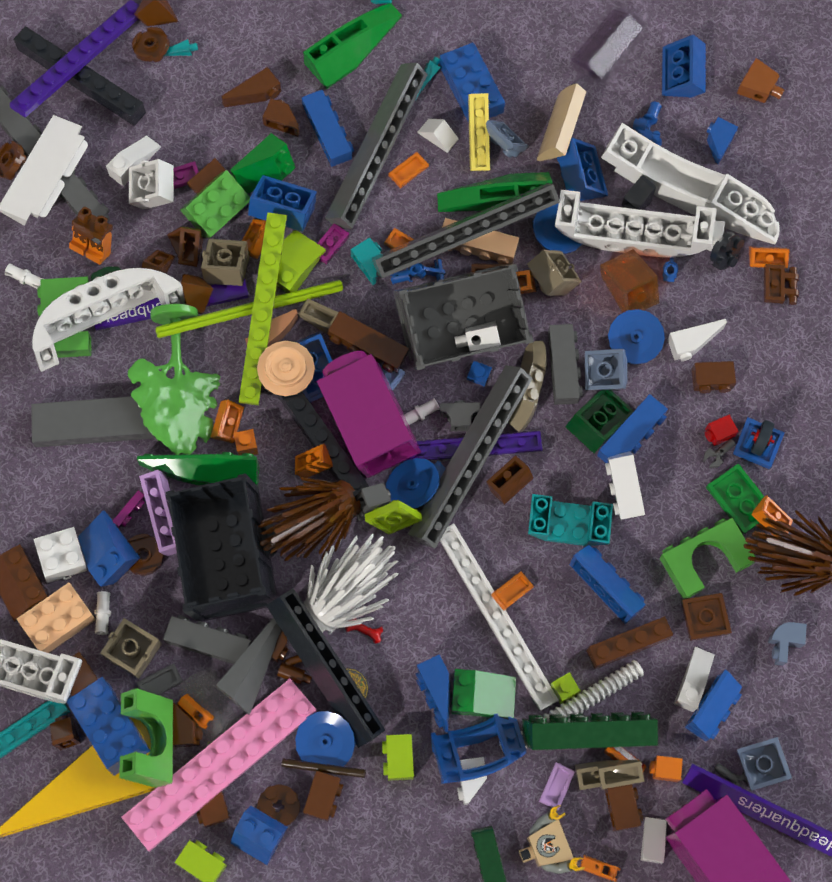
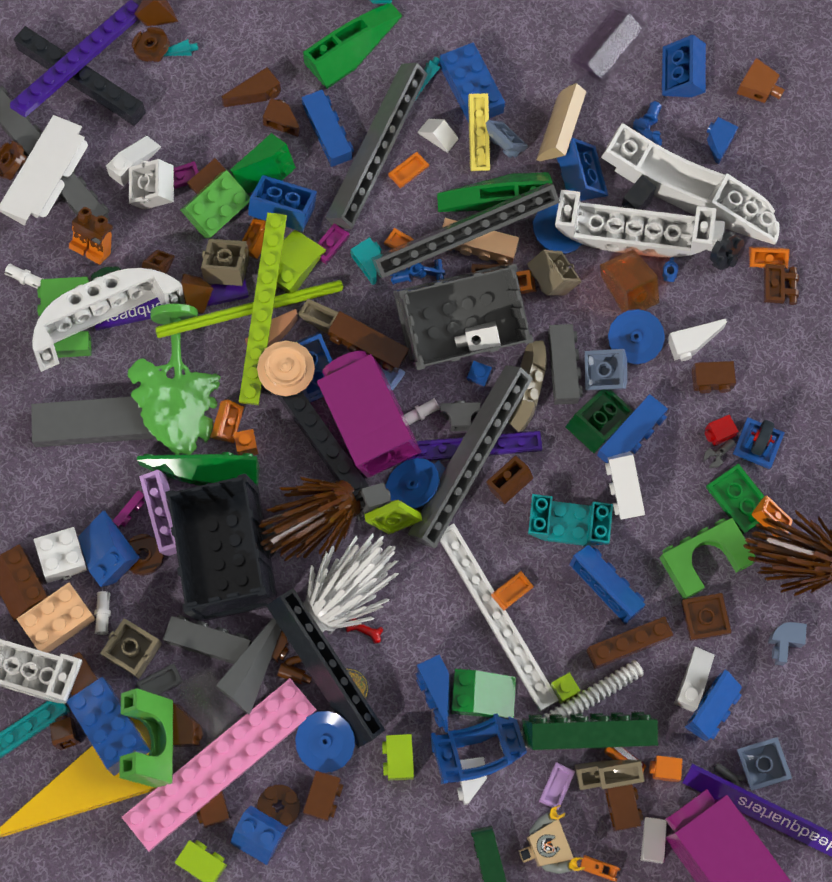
reddish brown slope [167,226,203,267] -> none
orange bar [177,694,214,729] -> none
dark brown bar [282,758,366,778] -> none
orange slope [295,444,333,478] -> none

